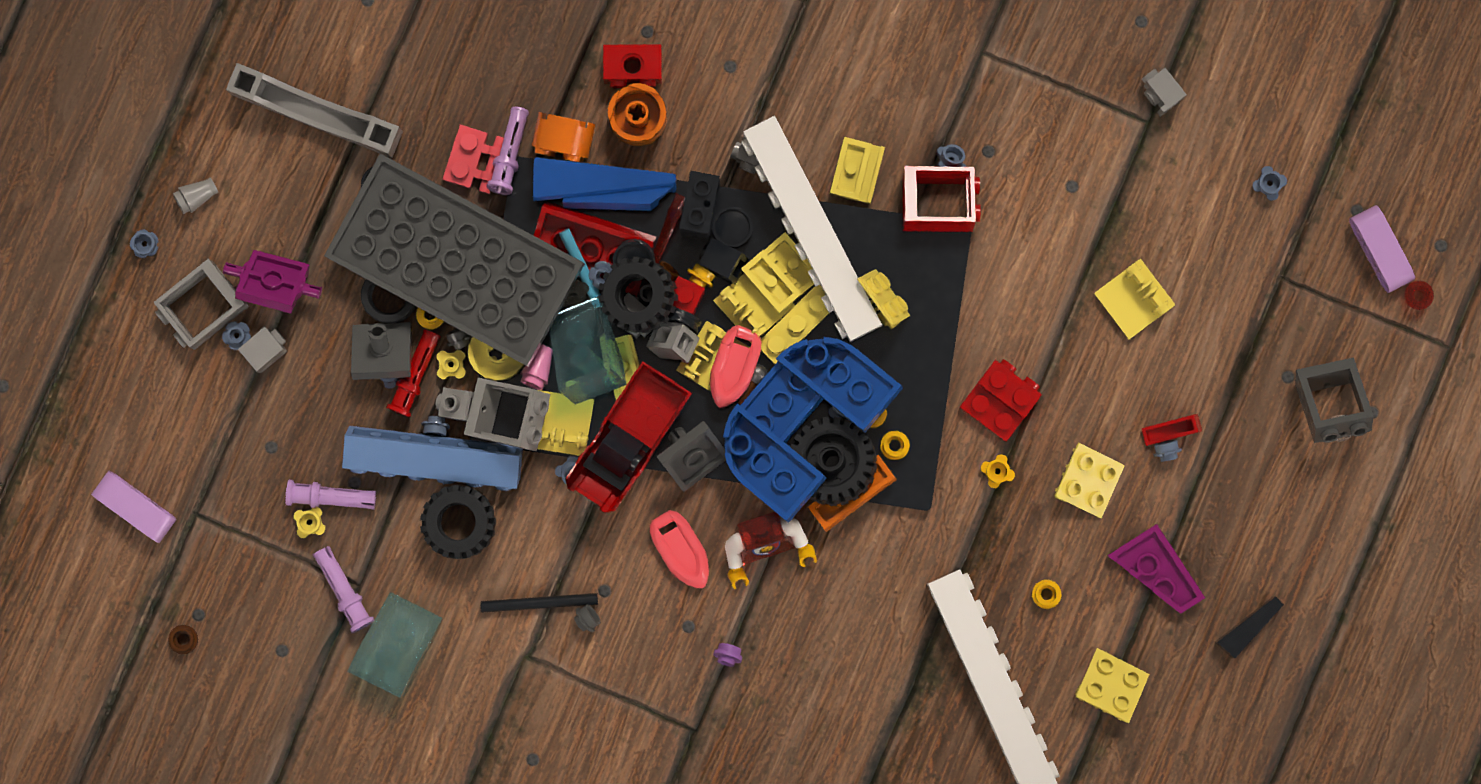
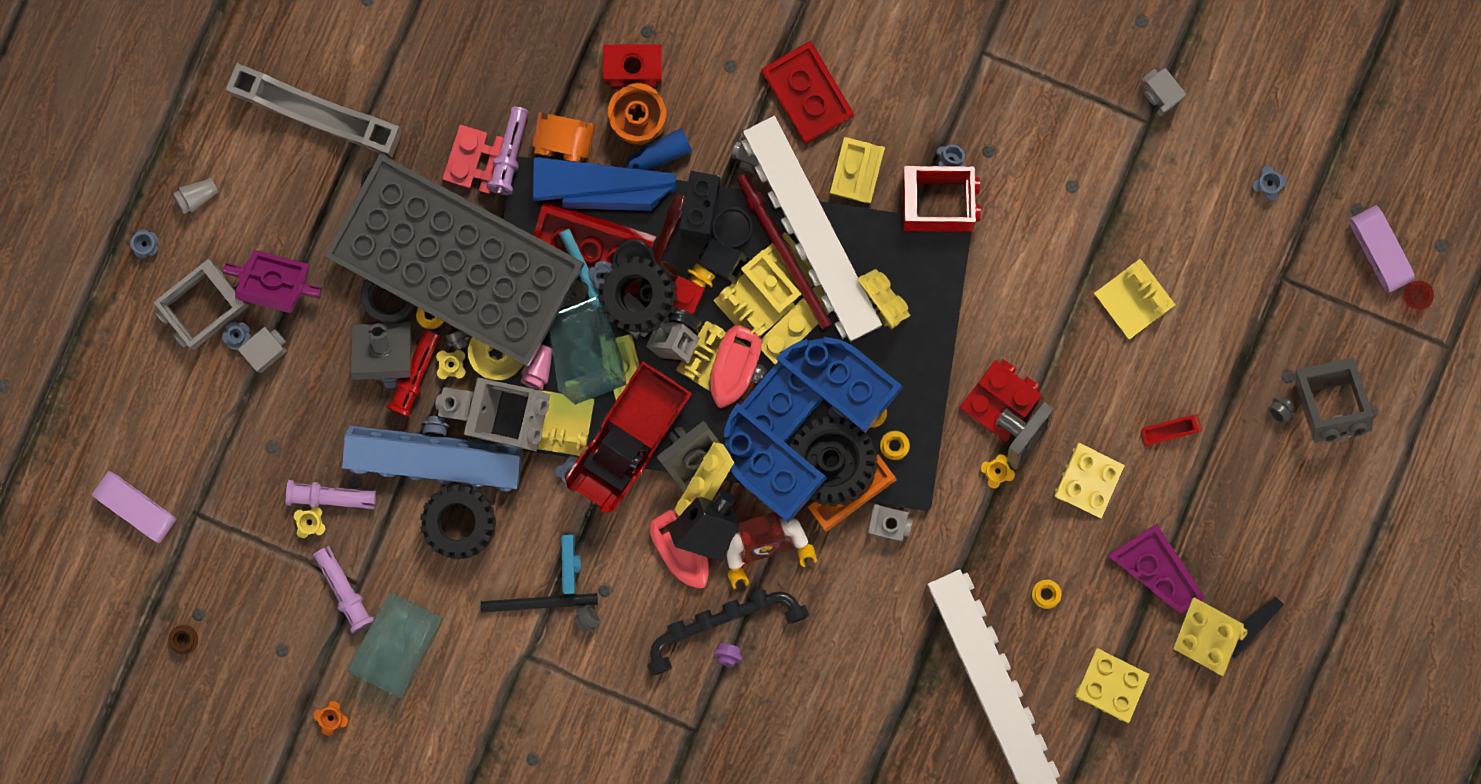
sand blue plate [1153,440,1182,462] -> none
none -> orange plate [313,701,348,736]
none -> dark azure plate [561,535,581,594]
none -> blue piece [626,128,692,170]
none -> black bar [647,589,810,676]
none -> black torso [668,491,739,562]
none -> light yellow plate [674,442,734,516]
none -> dark red bar [736,174,832,330]
none -> red tile [761,40,855,145]
none -> light grey brick [867,504,913,541]
none -> dark grey tile [996,403,1053,470]
none -> light yellow hinge [1173,597,1247,676]
none -> dark grey plate [1268,398,1295,425]

